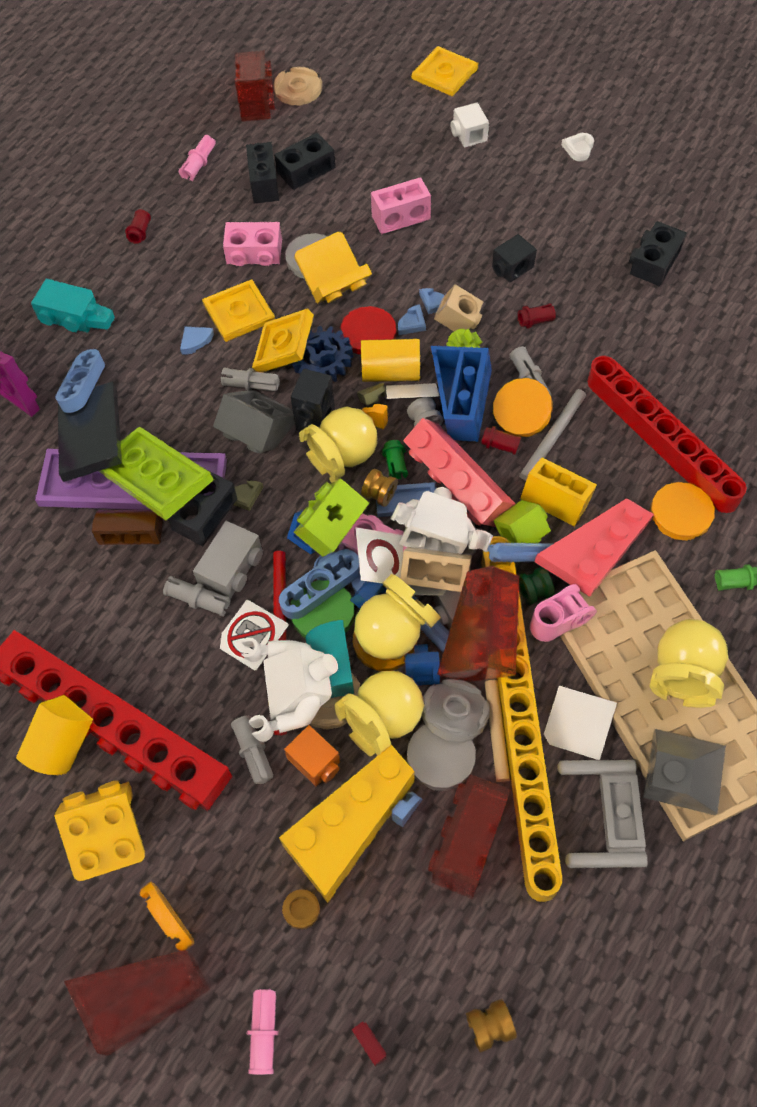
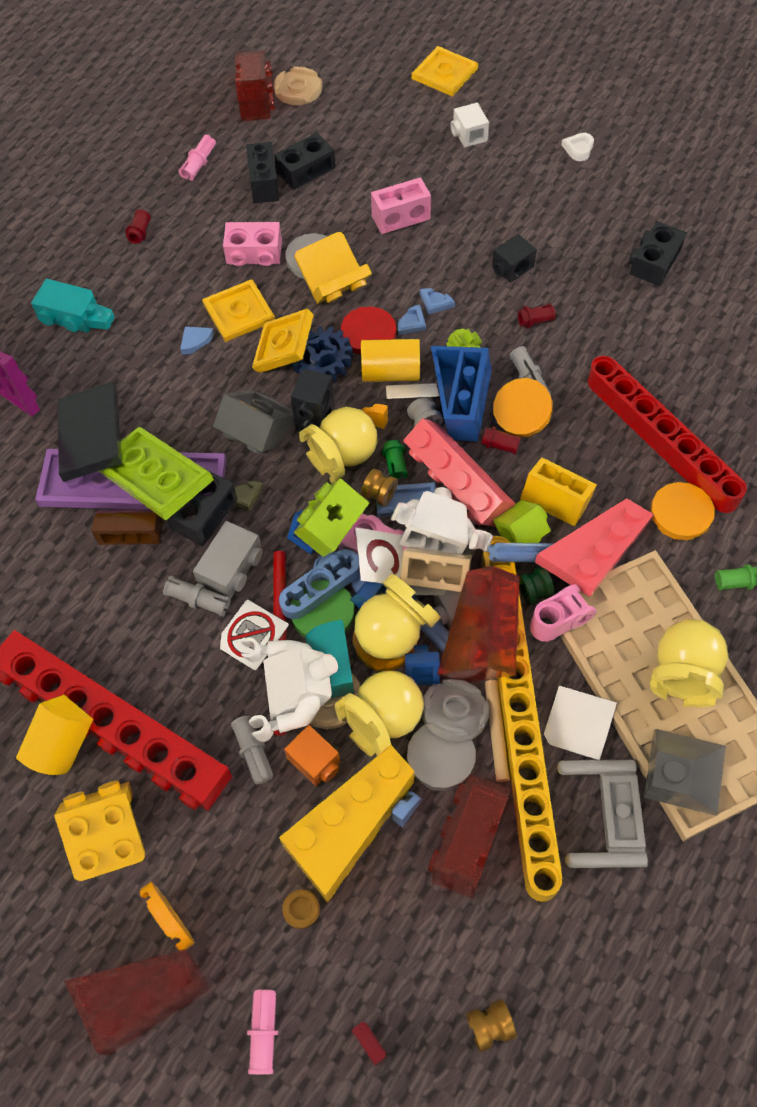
medium blue beam [55,349,105,413] -> none
light grey axle [221,368,280,391] -> none
olive tile [357,382,387,405] -> none
tan brick [434,284,483,331] -> none
light grey bar [519,389,586,481] -> none

